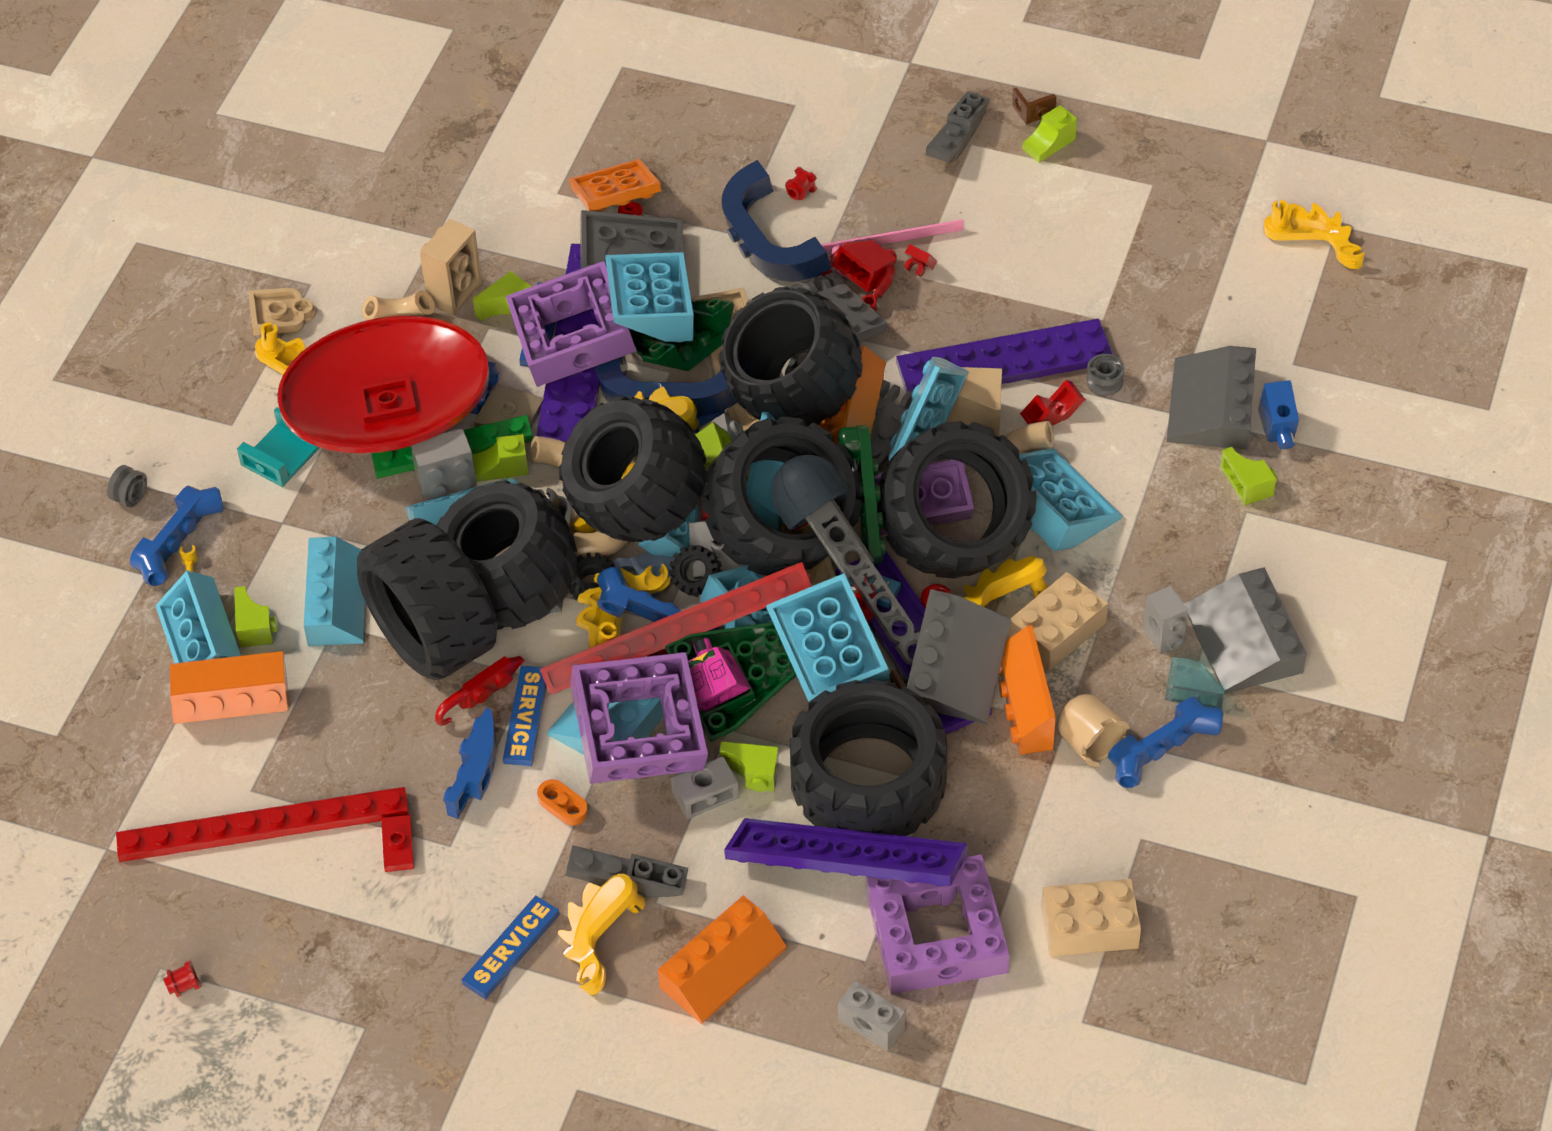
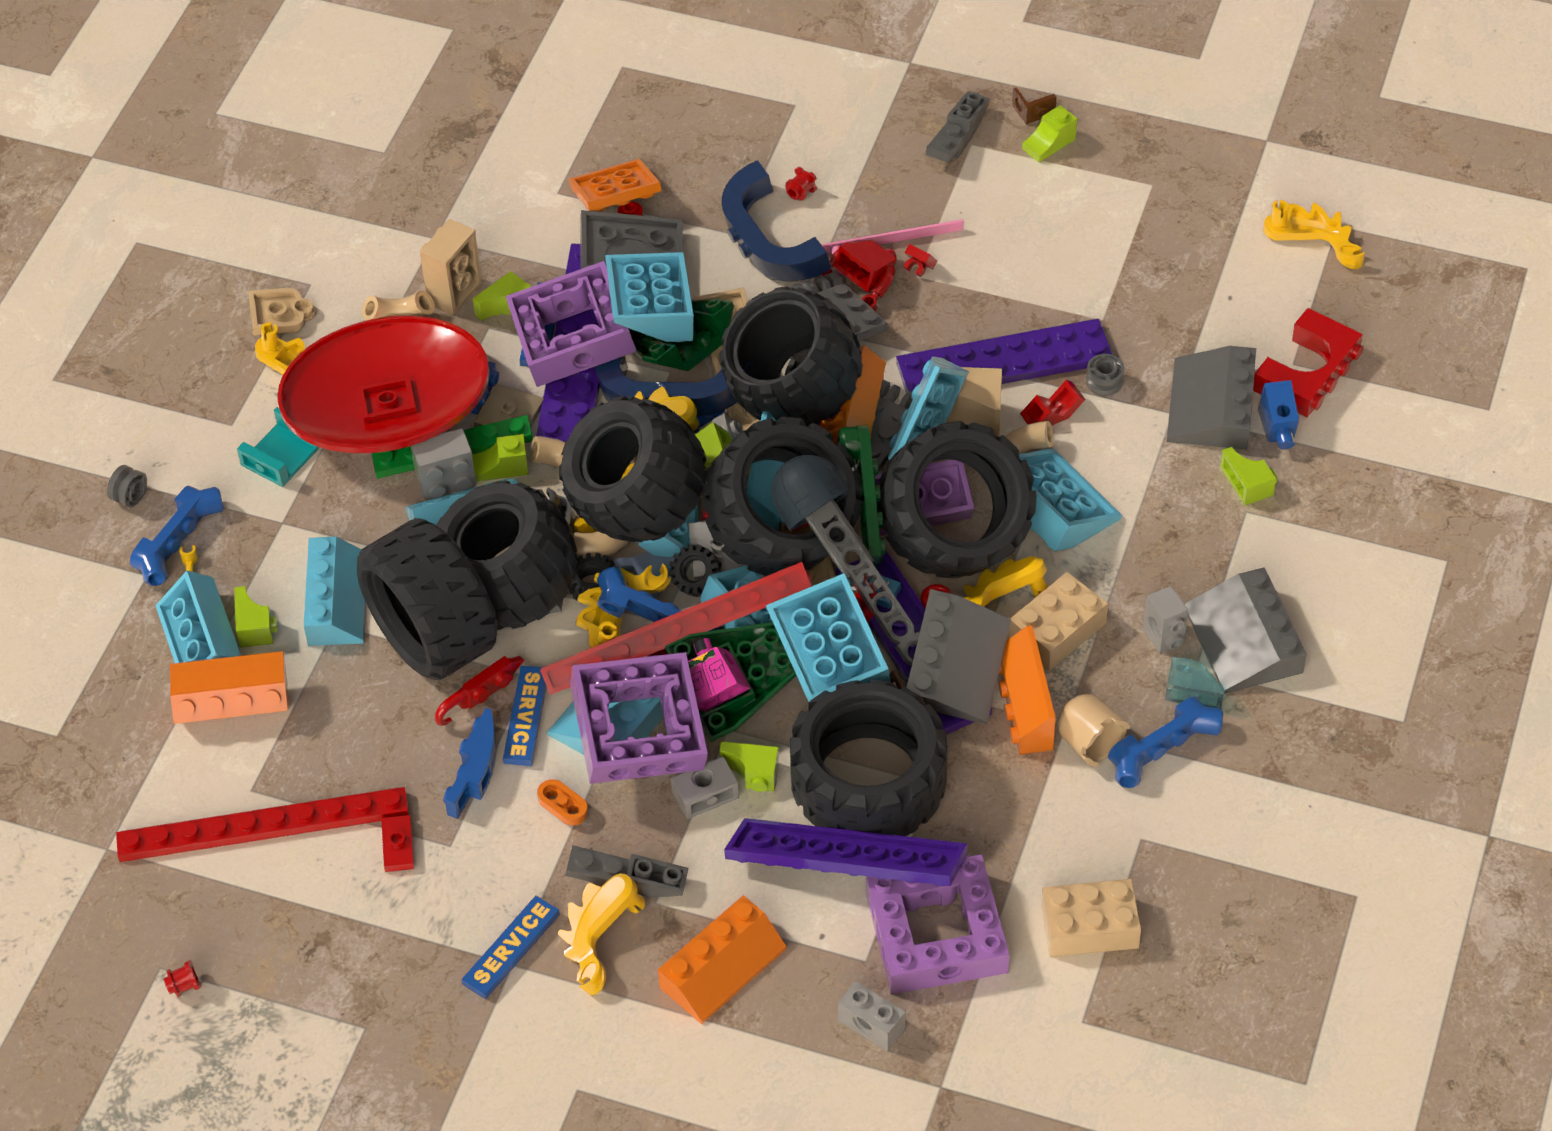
none -> red arch [1253,307,1364,418]

